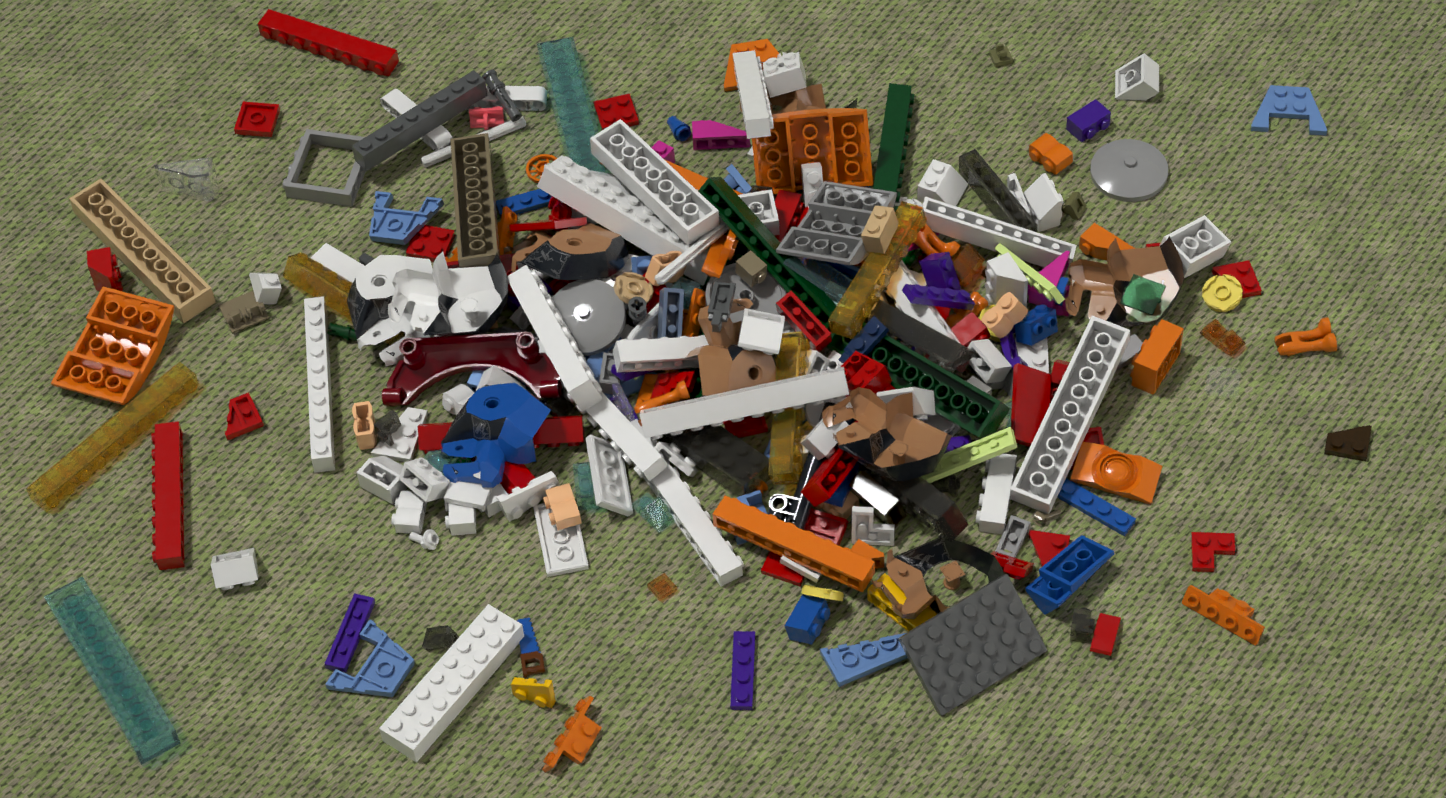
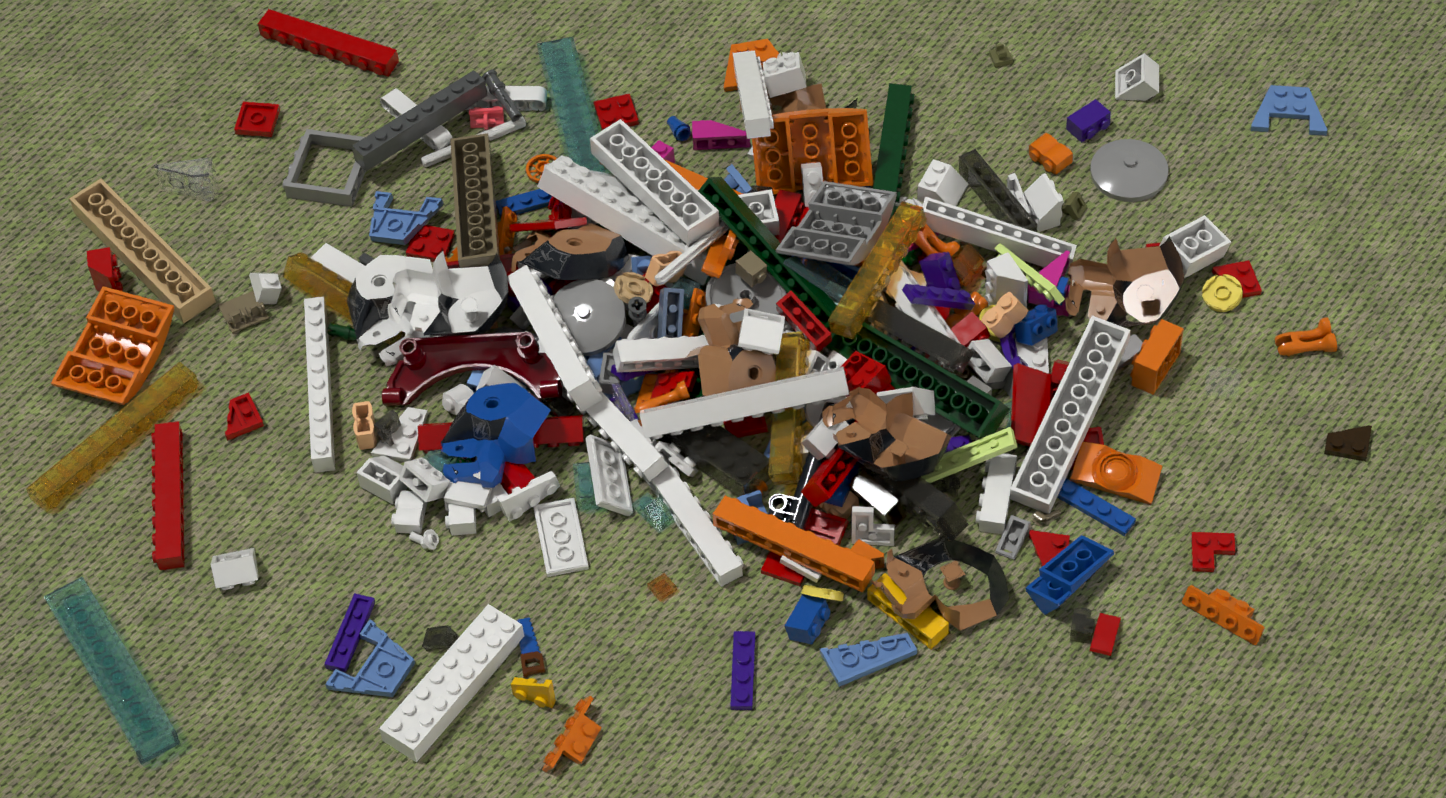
light nougat brick [543,483,582,530] -> none
dark grey hinge [708,282,736,333] -> none
dark blue hinge [838,316,889,363] -> none
tan brick [861,205,899,254] -> none
dark grey plate [898,574,1047,716] -> none
red plate [990,551,1034,579] -> none
orange slope [1079,223,1136,260] -> none
clear green piece [1120,274,1166,315] -> none
clear orange slope [1200,319,1246,356] -> none

